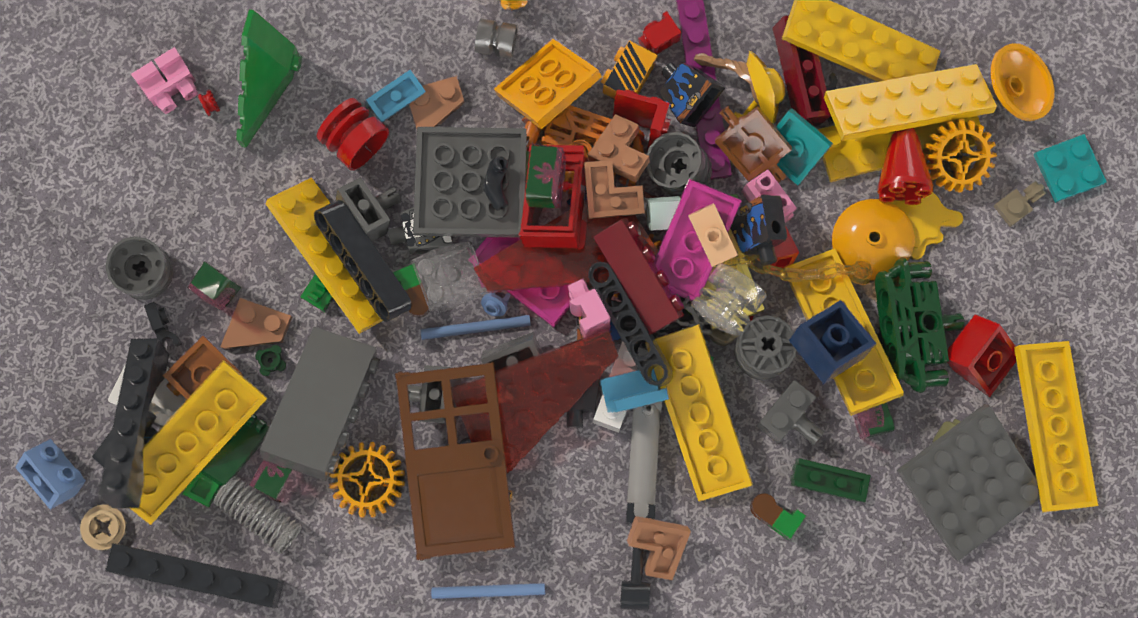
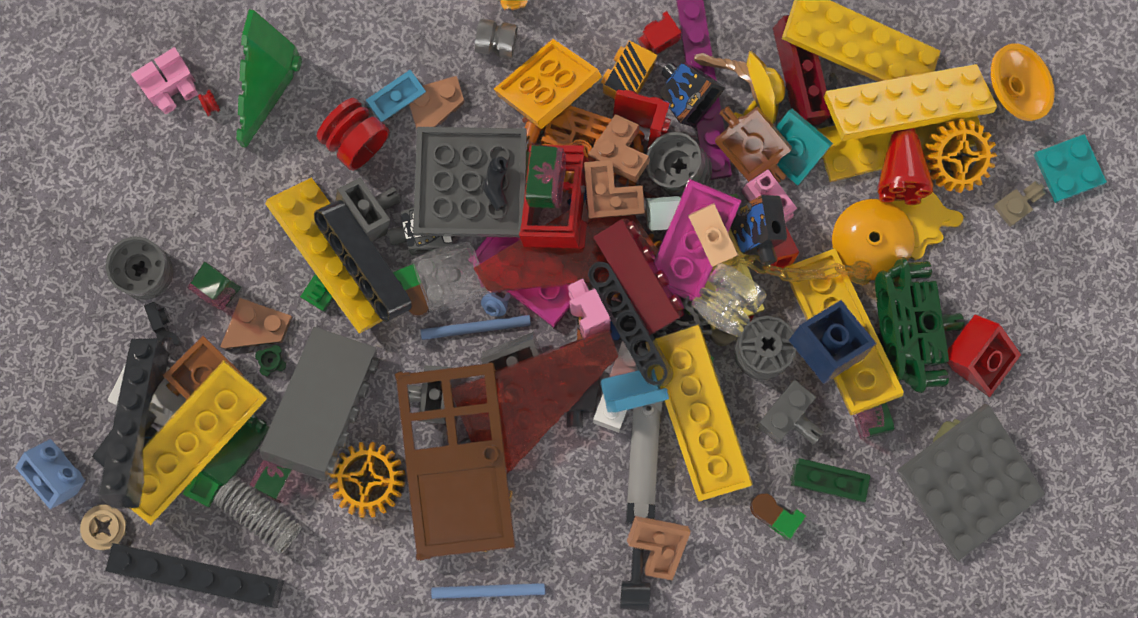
yellow plate [1014,341,1098,512] -> none

